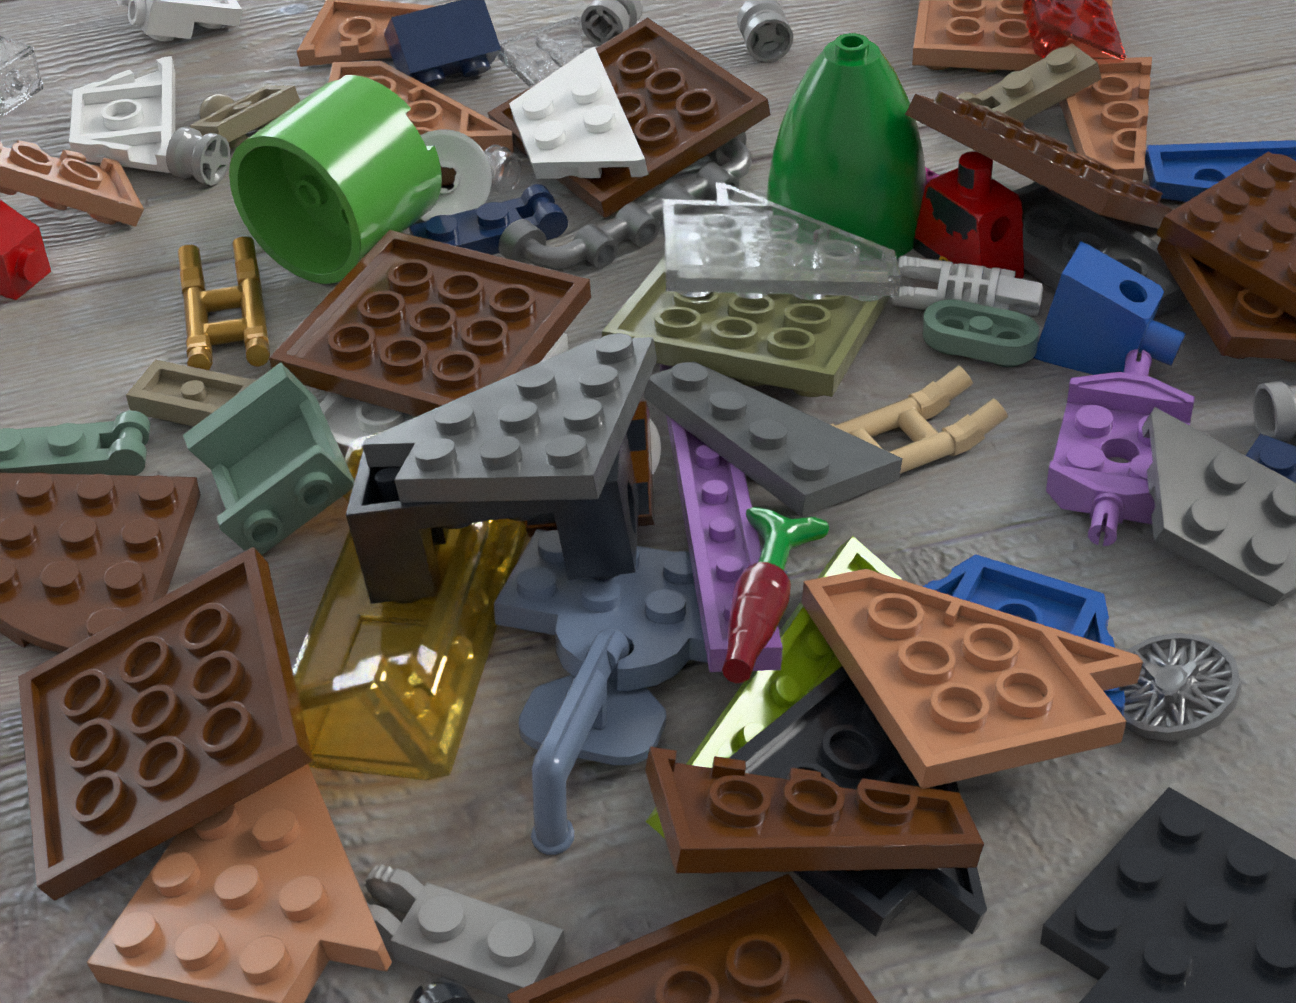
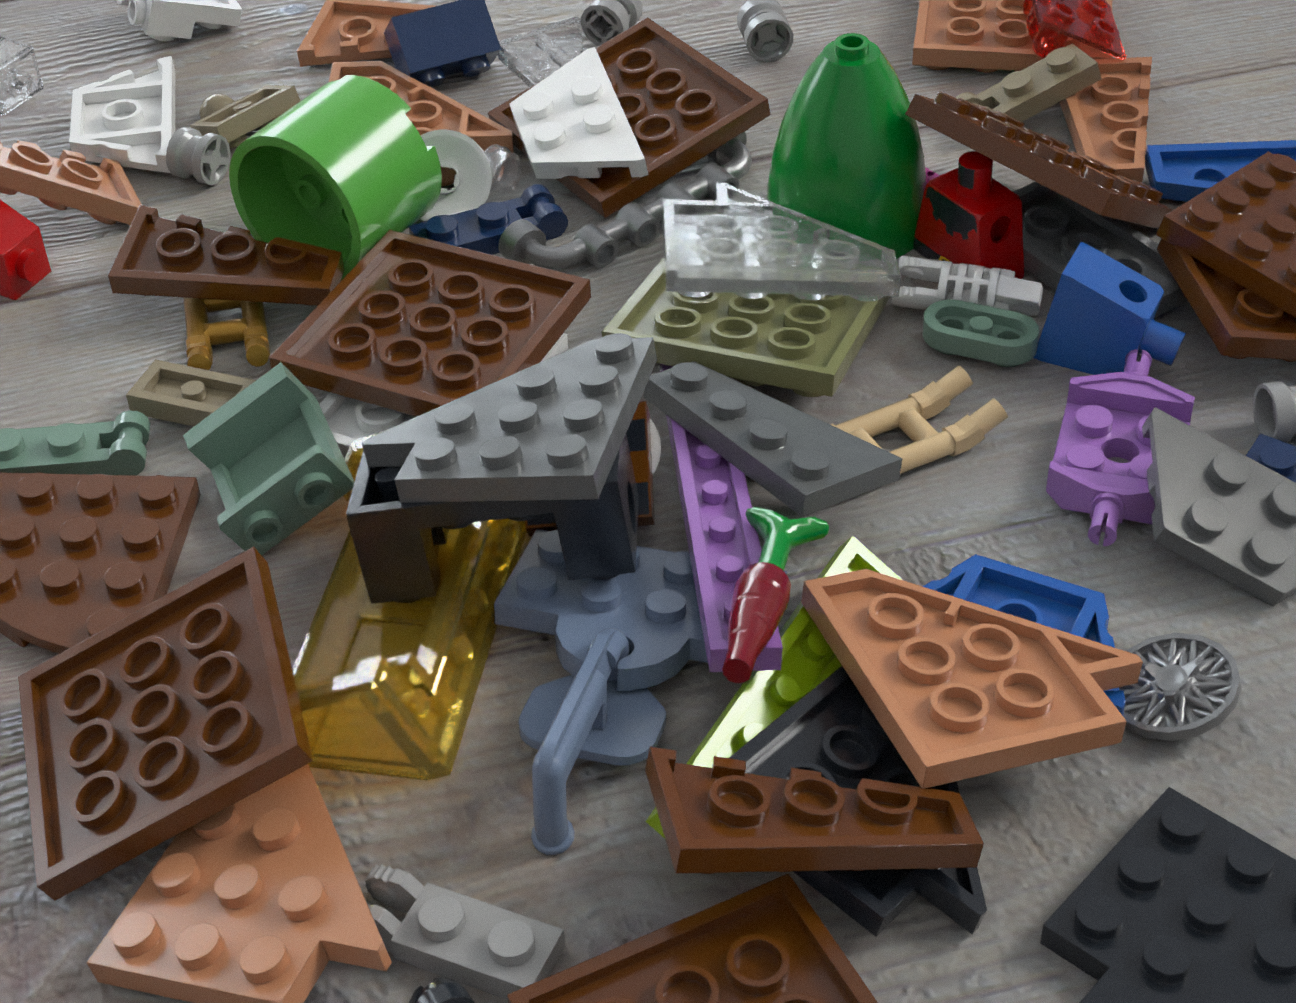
none -> reddish brown wing [108,204,345,306]

